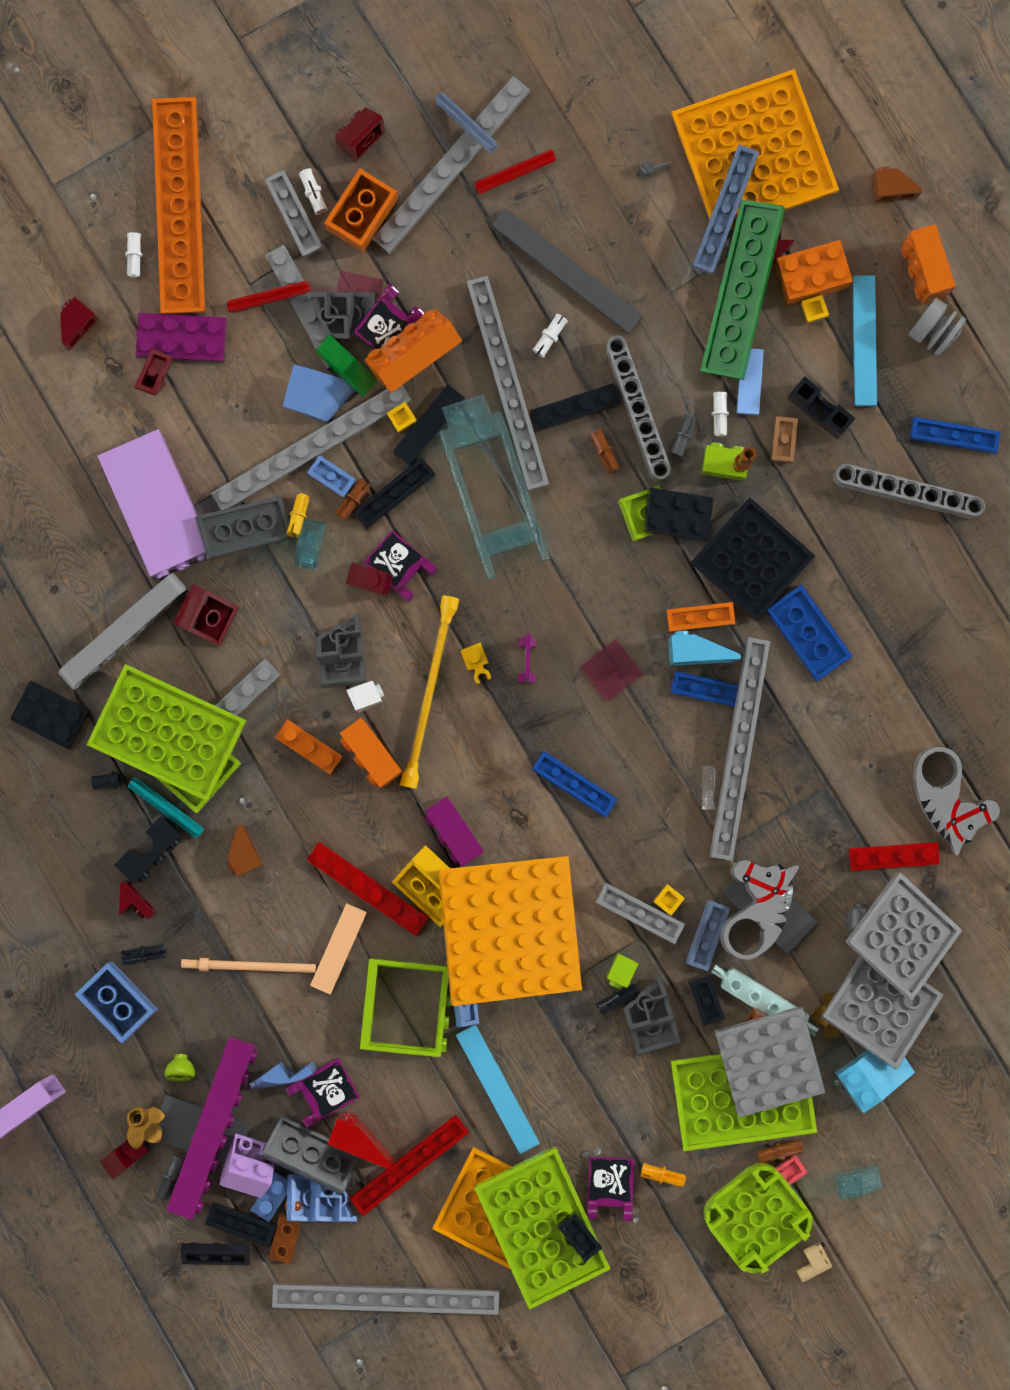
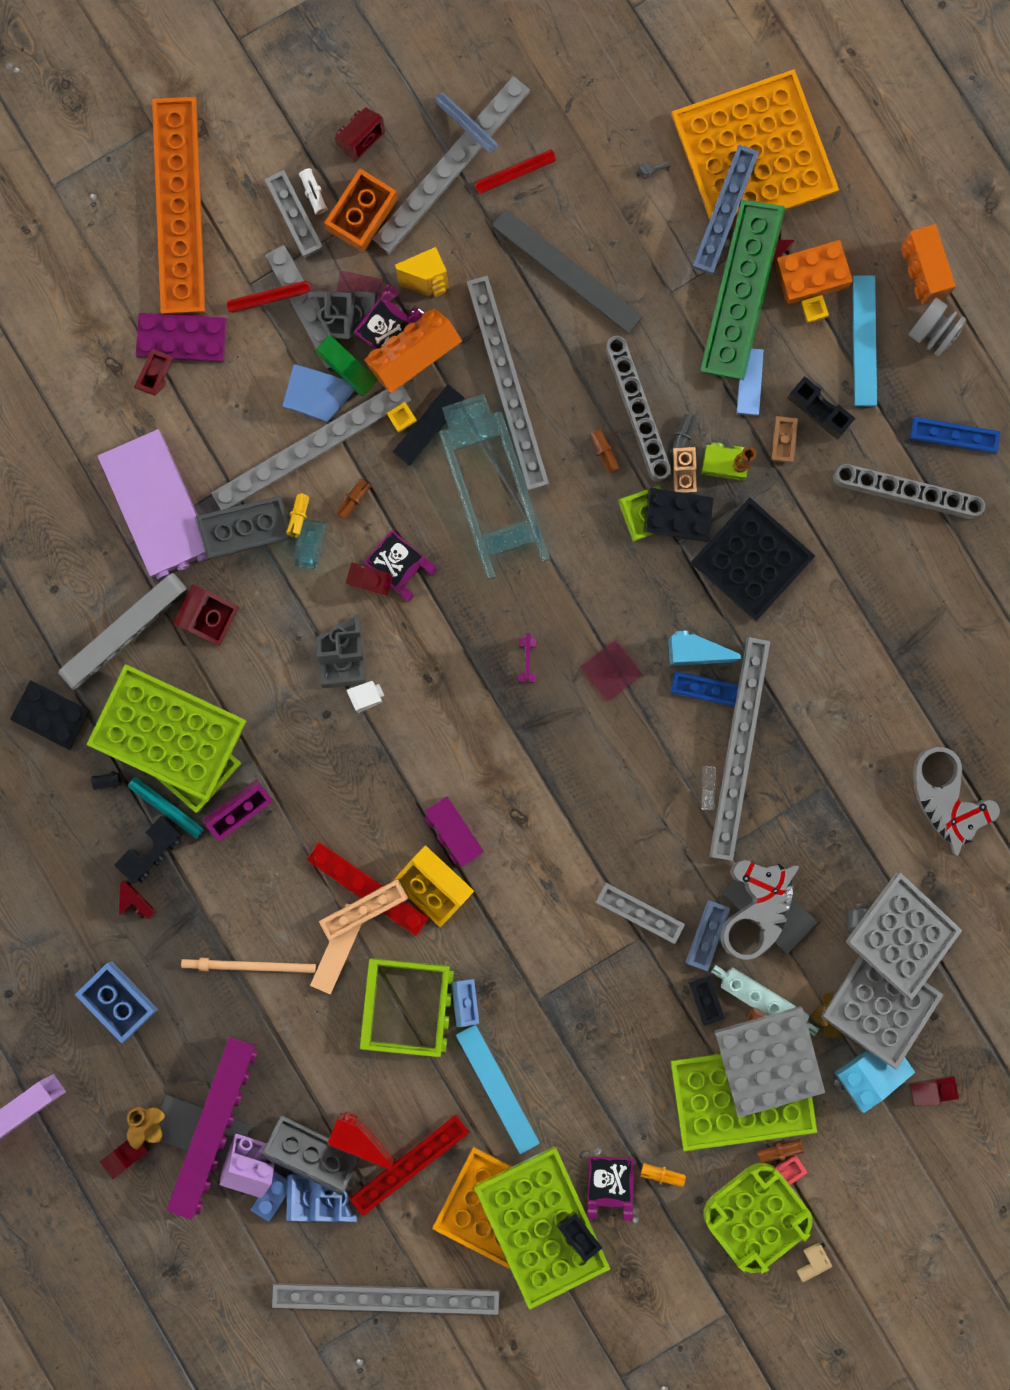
dark red slope [60,297,98,351] -> none
black axle [121,945,167,965] -> none
white axle [125,232,143,278] -> none
dark grey axle [156,1154,185,1200] -> none
lime brick [164,1054,196,1082] -> none
black plate [180,1242,251,1265] -> none
black plate [205,1202,277,1247] -> none
light grey plate [215,659,281,716] -> none
dark orange slope [227,825,264,877] -> none
medium blue slope [248,1061,317,1089] -> none
dark orange plate [269,1200,302,1264] -> none
orange plate [275,719,343,775] -> none
flag [285,1058,360,1128] -> none
medium blue plate [307,455,357,498] -> none
orange brick [340,717,403,789] -> none
black tile [353,457,436,529] -> none
yellow hose [399,595,459,789] -> none
light orange plate [438,856,582,1006] -> none
yellow plate [460,642,491,684] -> none
black plate [531,383,621,432] -> none
white pin [532,314,568,358] -> none
blue tile [532,751,618,818] -> none
black axle [596,984,640,1016] -> none
lime brick [606,953,639,990] -> none
dark grey slope [624,976,681,1056] -> none
yellow plate [653,884,685,916] -> none
orange plate [666,602,735,632] -> none
white axle [711,392,729,437] -> none
blue tile [766,584,853,682] -> none
clear light blue slope [833,1165,882,1200] -> none
red plate [848,842,940,871] -> none
dark orange slope [872,166,922,203] -> none
none -> magenta brick [203,779,273,842]
none -> light nougat tile [319,879,408,941]
none -> yellow slope [395,247,448,297]
none -> light nougat slope [673,447,697,493]
none -> dark red slope [909,1076,959,1106]

